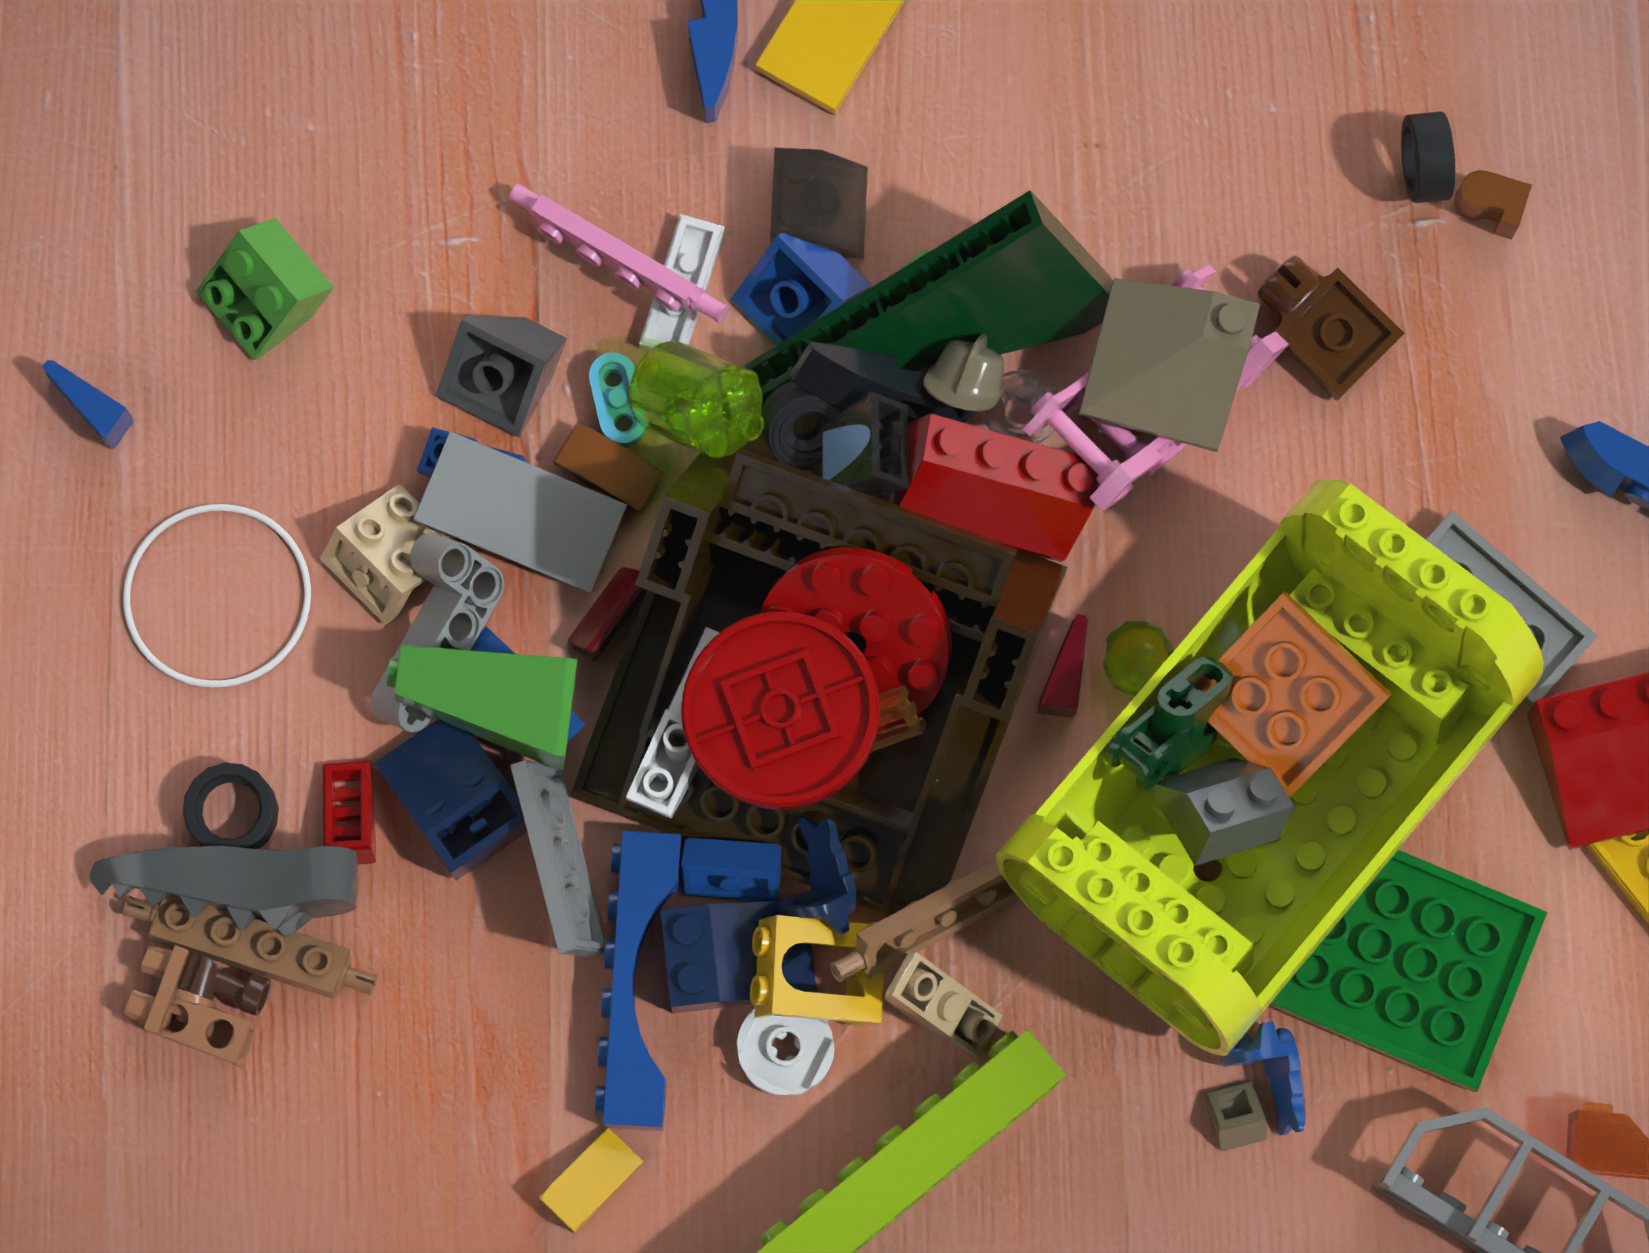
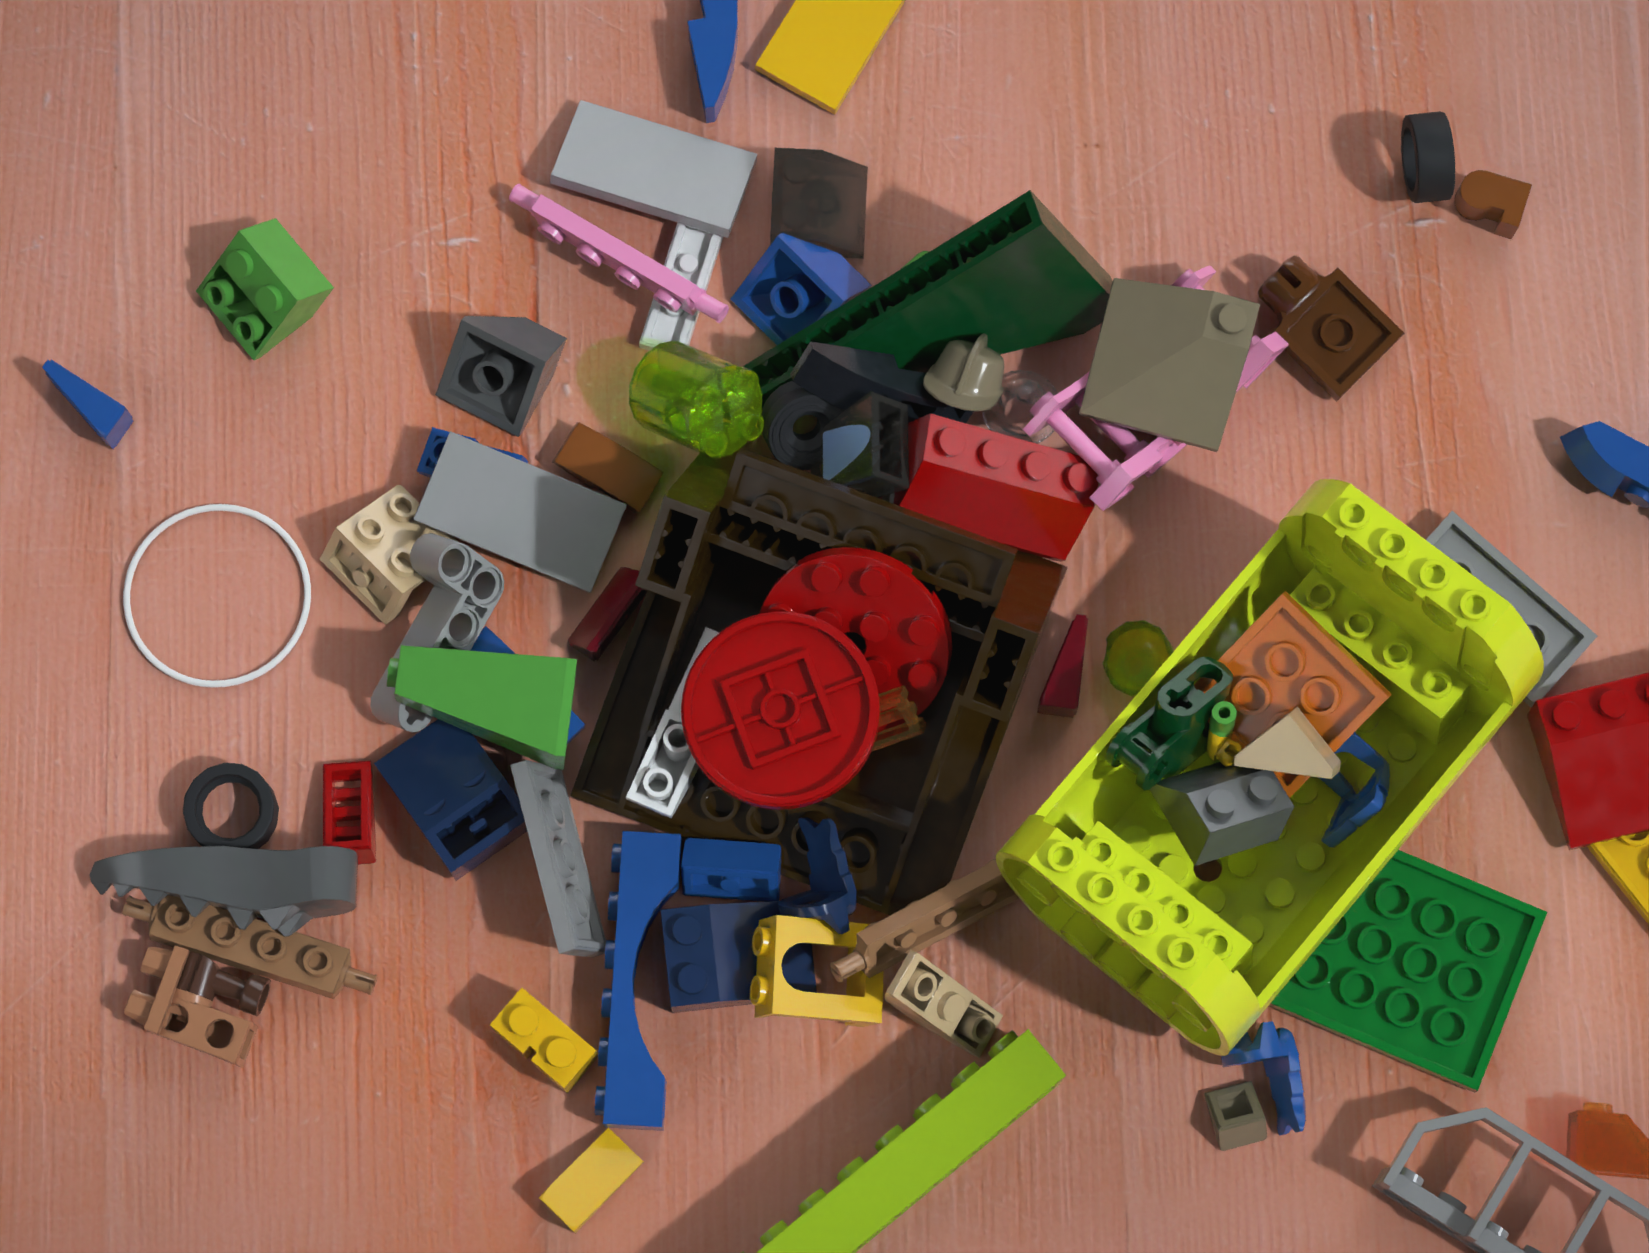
plate [589,352,647,447] -> none
white plate [737,1009,835,1097] -> none
none -> yellow piece [490,987,598,1093]
none -> light grey tile [550,100,757,238]
none -> arm [1206,701,1242,767]
none -> tan slope [1234,707,1341,779]
none -> blue piece [1318,732,1390,848]

